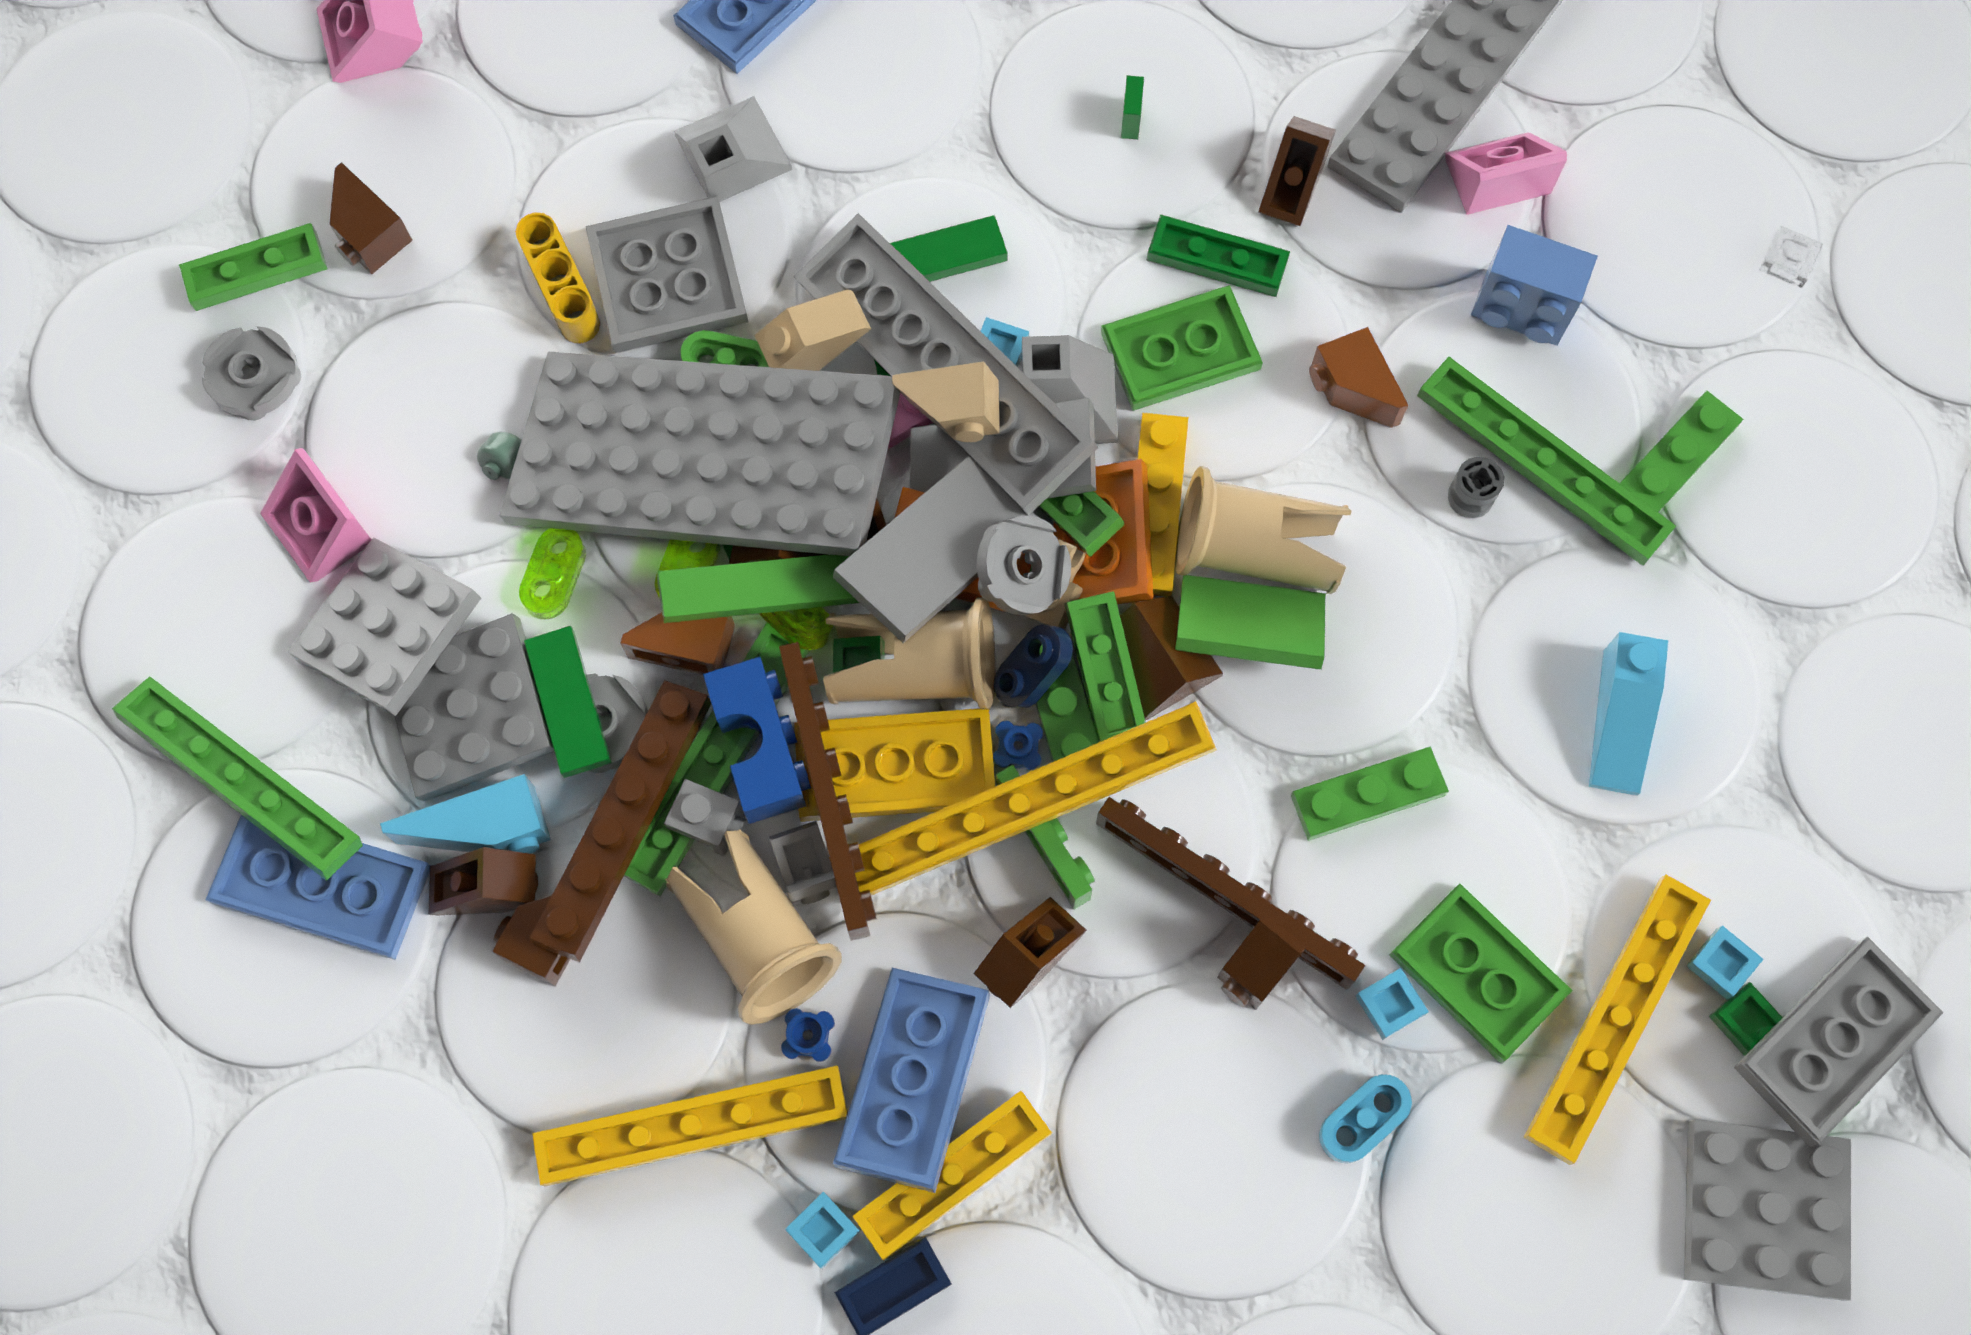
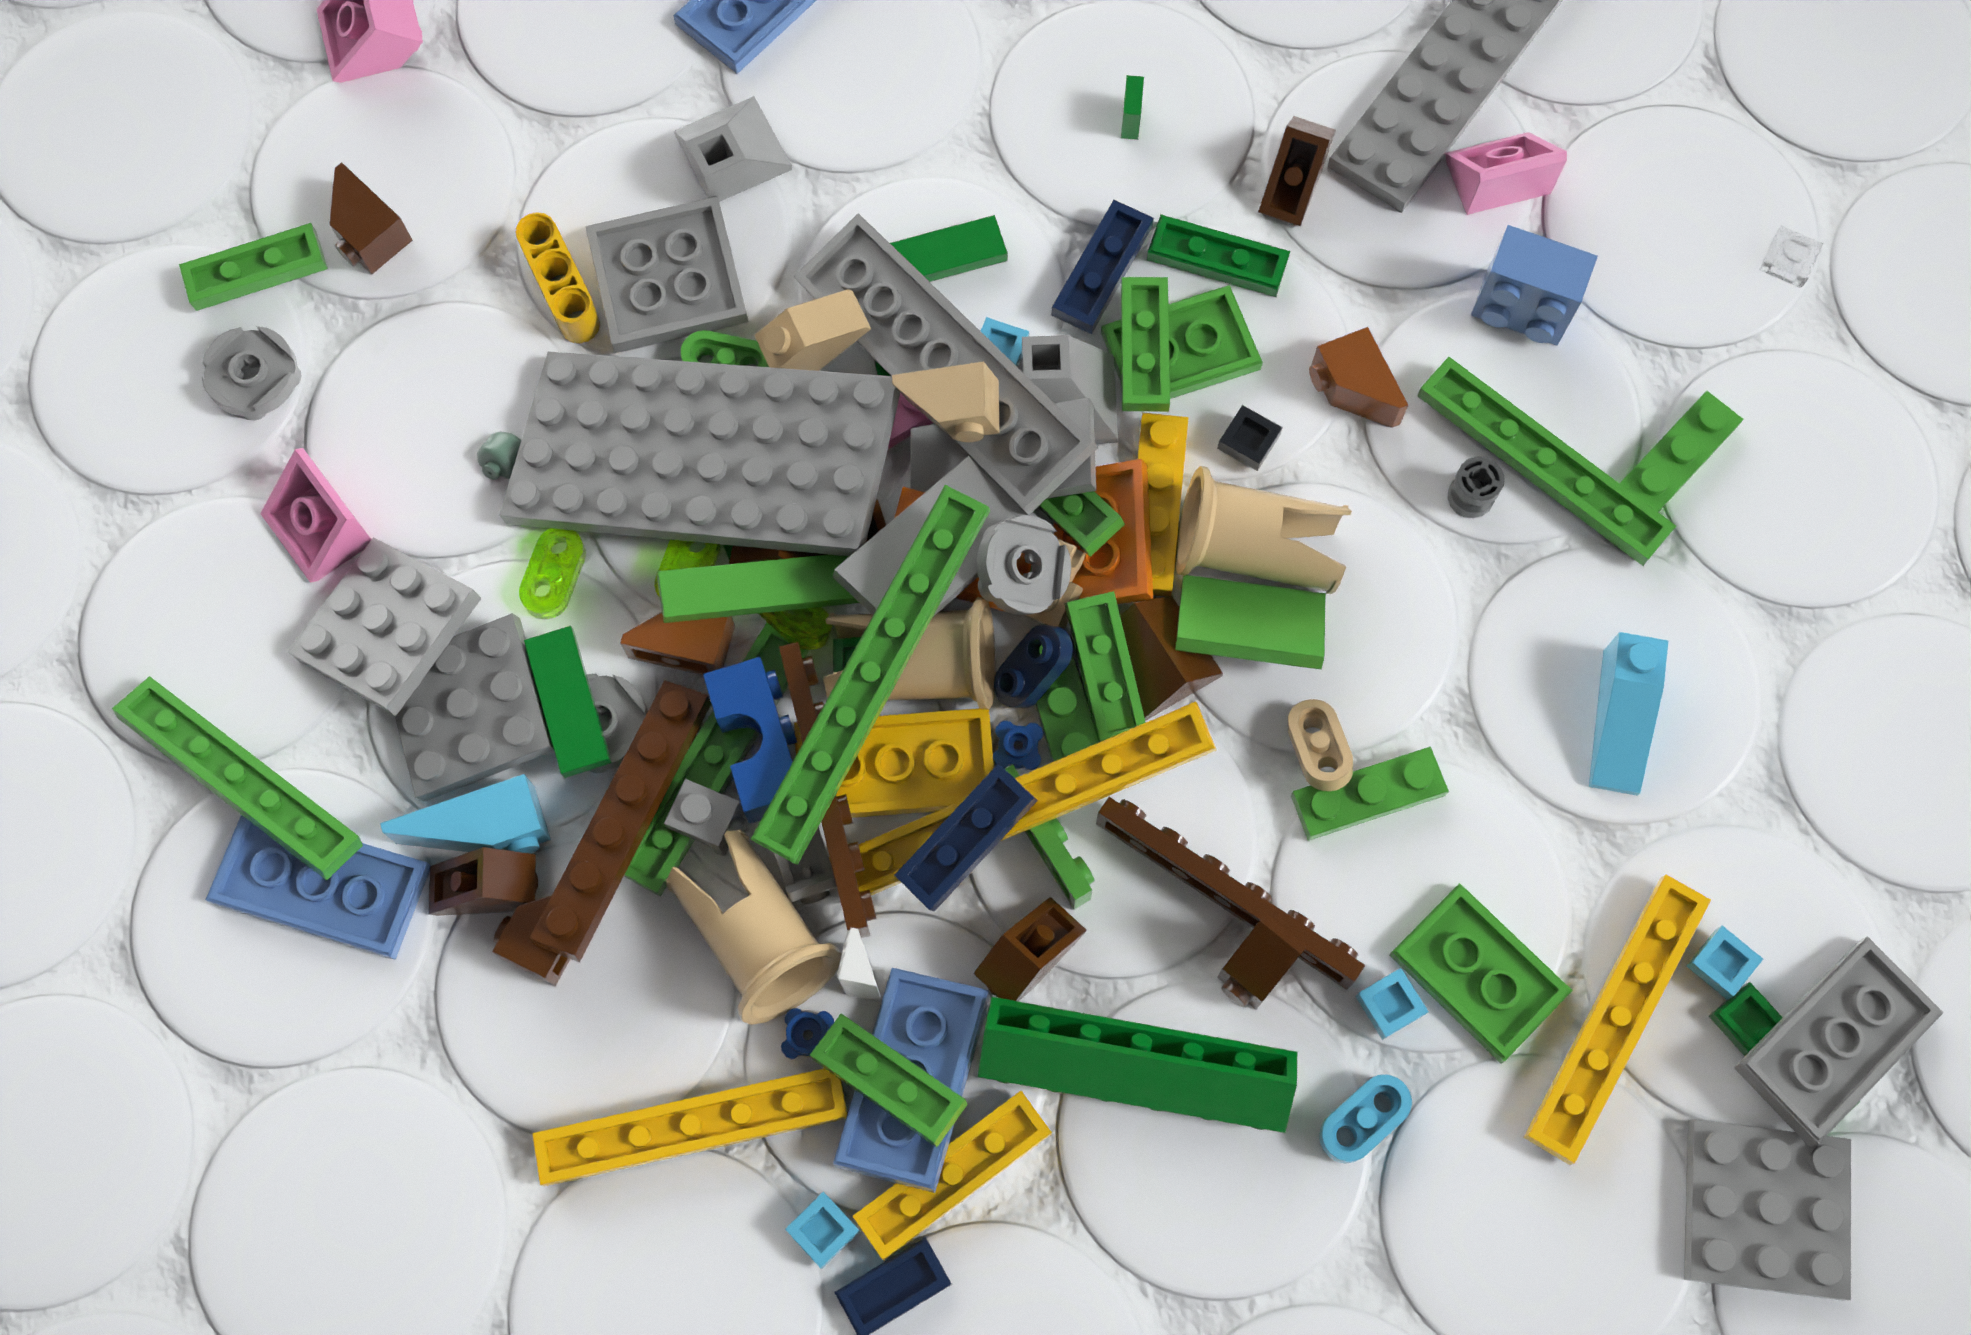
none -> bright green tile [750,485,990,865]
none -> bright green plate [810,1013,968,1148]
none -> white slope [837,928,882,1002]
none -> dark blue plate [894,764,1038,912]
none -> green brick [978,997,1297,1133]
none -> dark blue plate [1051,199,1154,335]
none -> bright green plate [1121,277,1170,412]
none -> black plate [1217,405,1283,471]
none -> tan plate [1288,699,1353,791]

